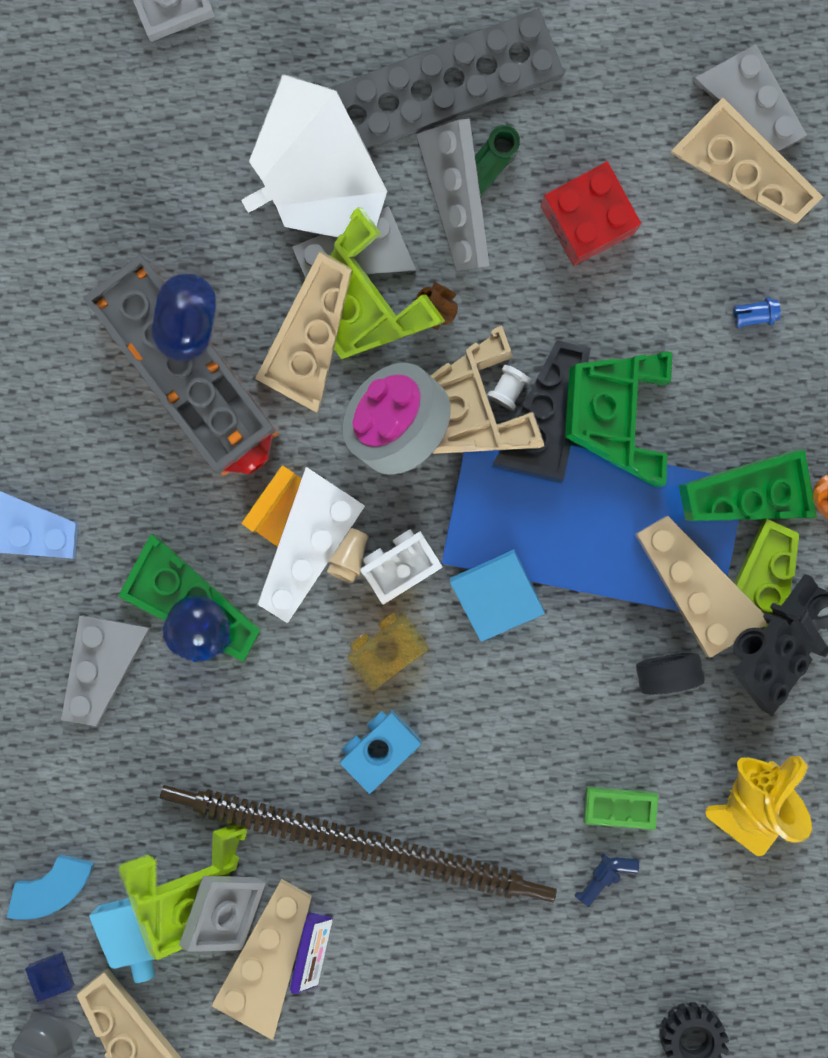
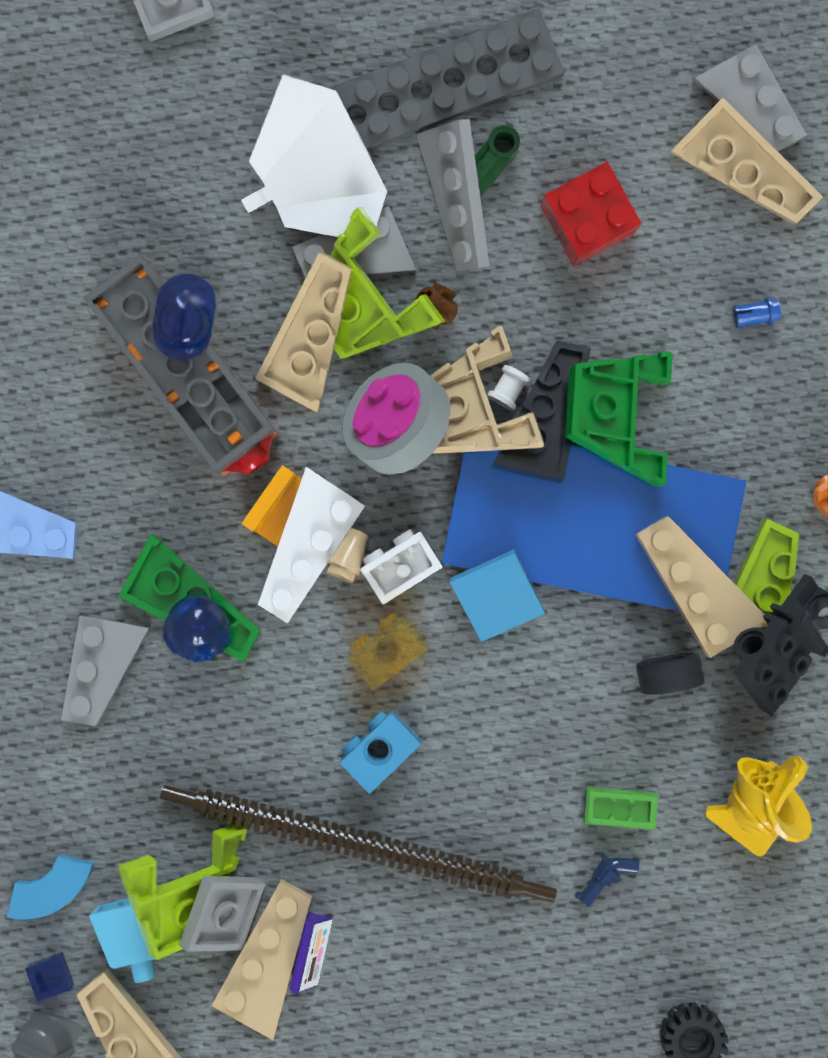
green wing [679,450,817,521] -> none

